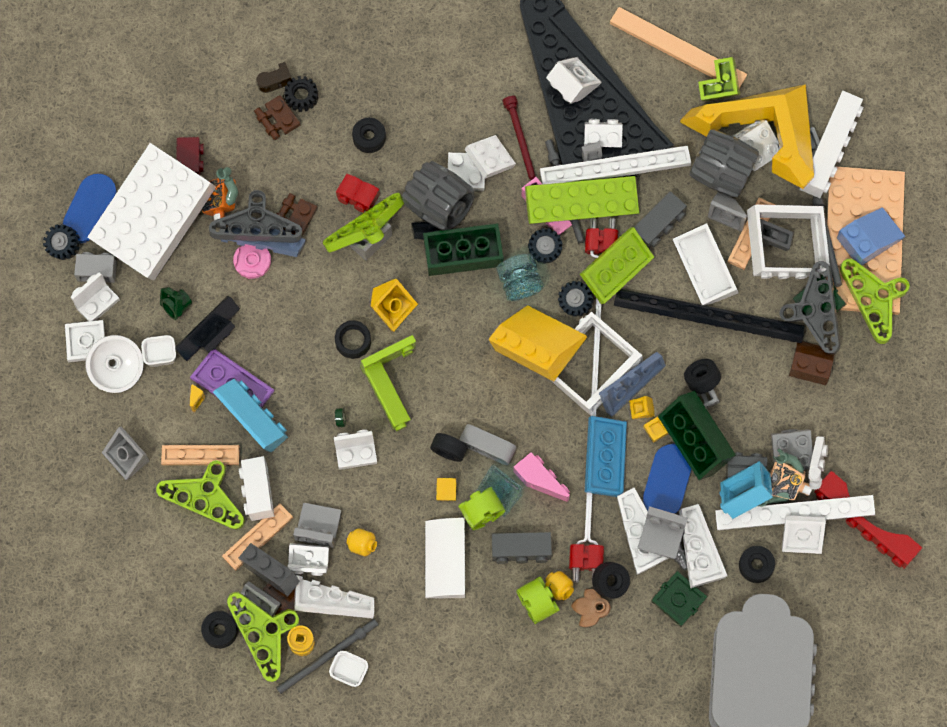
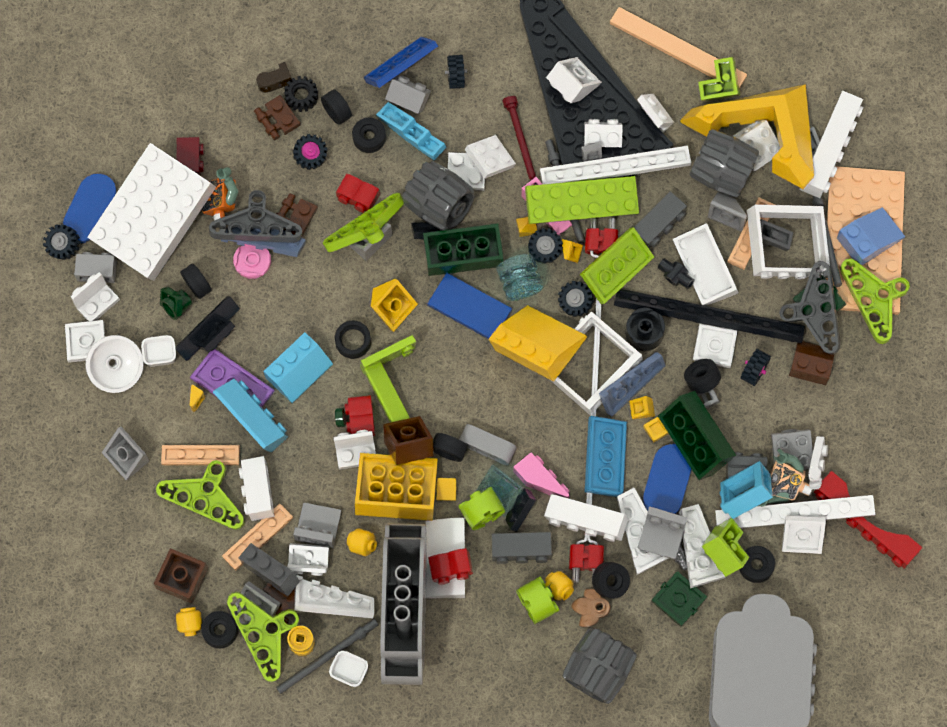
none -> reddish brown brick [154,548,209,604]
none -> yellow head [176,607,202,636]
none -> black tyre [180,263,212,299]
none -> medium azure slope [263,332,333,403]
none -> black wheel [293,134,327,170]
none -> black tyre [321,89,352,125]
none -> red brick [345,395,375,436]
none -> yellow slope [355,453,438,521]
none -> blue tile [364,37,438,88]
none -> medium azure slope [376,102,446,160]
none -> light grey brick [380,523,427,685]
none -> reddish brown brick [383,416,433,465]
none -> light grey brick [385,75,431,114]
none -> blue tile [427,273,512,339]
none -> red brick [428,548,473,585]
none -> black wheel [445,55,467,89]
none -> black plate [505,488,536,532]
none -> yellow slope [516,217,537,237]
none -> white brick [544,494,628,542]
none -> yellow slope [562,239,583,263]
none -> dark grey wheel [562,628,637,704]
none -> black brick [625,308,665,351]
none -> white bracket [637,94,674,133]
none -> black axle [658,258,695,289]
none -> white plate [693,324,737,368]
none -> lime brick [701,518,749,577]
none -> black wheel [740,349,771,386]

